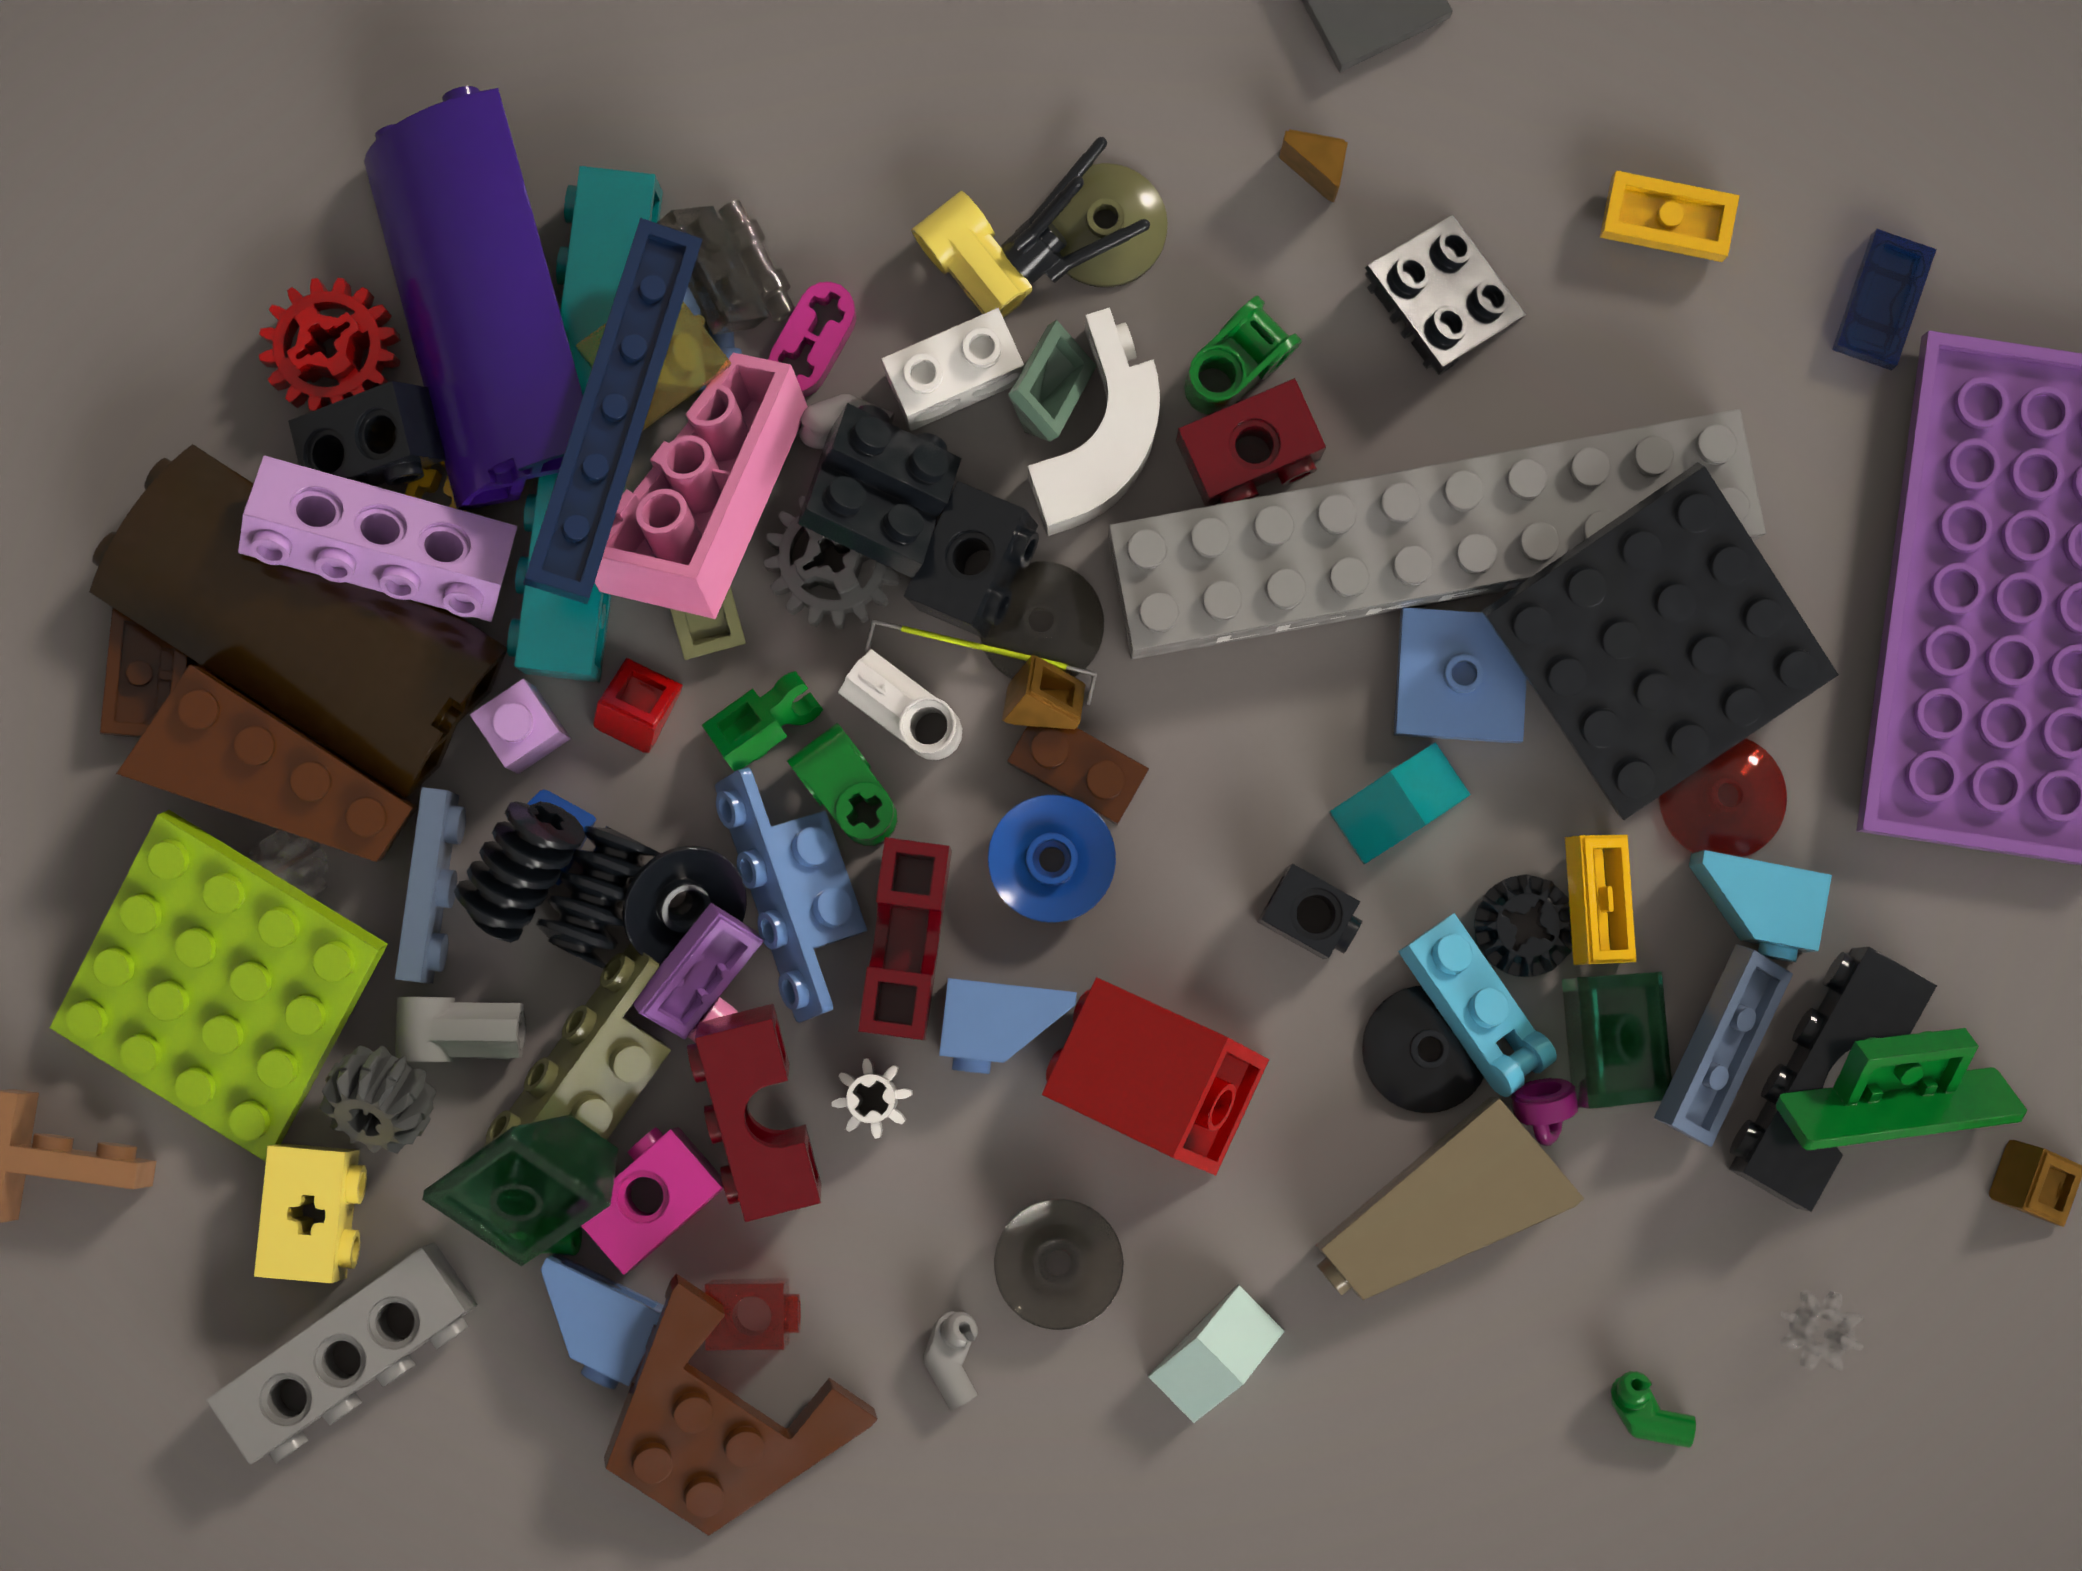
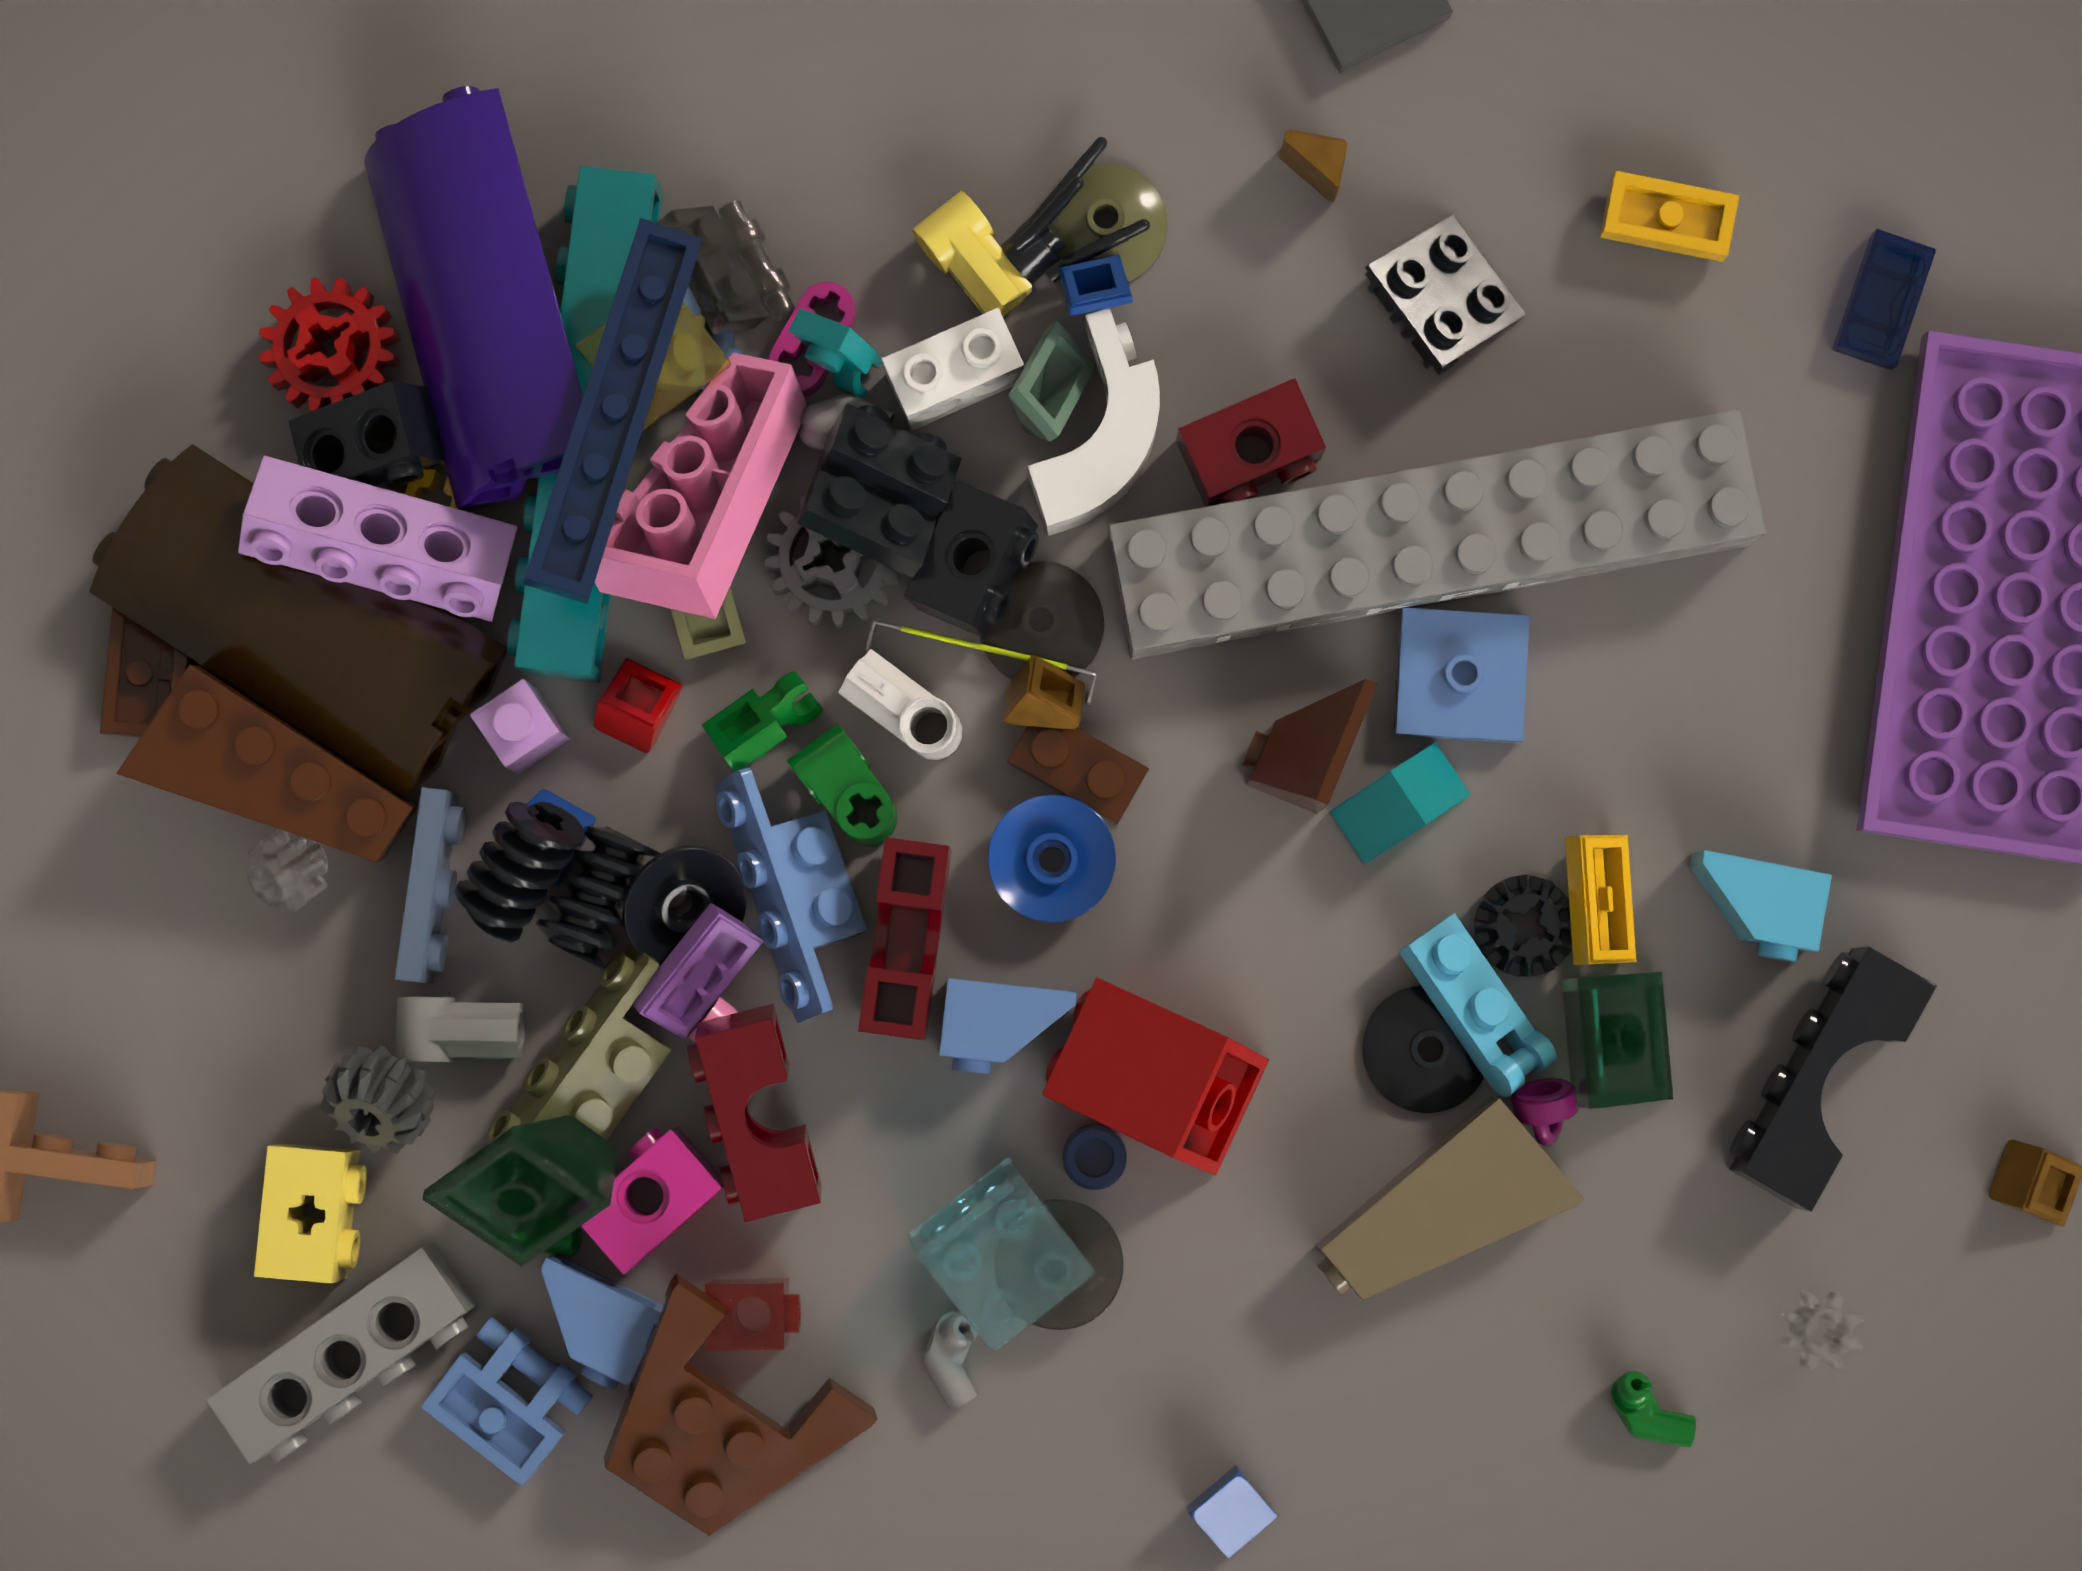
lime plate [49,810,388,1162] -> none
white gear [832,1058,913,1139] -> none
light aqua slope [1148,1284,1284,1423] -> none
green piece [1184,295,1302,415] -> none
black brick [1257,863,1363,959] -> none
black plate [1481,463,1839,820] -> none
sand blue plate [1654,944,1793,1147] -> none
clear red dish [1659,738,1787,857] -> none
green bracket [1775,1028,2027,1150] -> none
none -> medium blue plate [421,1317,593,1487]
none -> teal plate [788,308,882,398]
none -> clear light blue bracket [908,1156,1094,1351]
none -> blue slope [1058,255,1133,316]
none -> dark blue tile [1062,1125,1127,1190]
none -> slope [1187,1465,1278,1559]
none -> reddish brown slope [1242,679,1378,814]

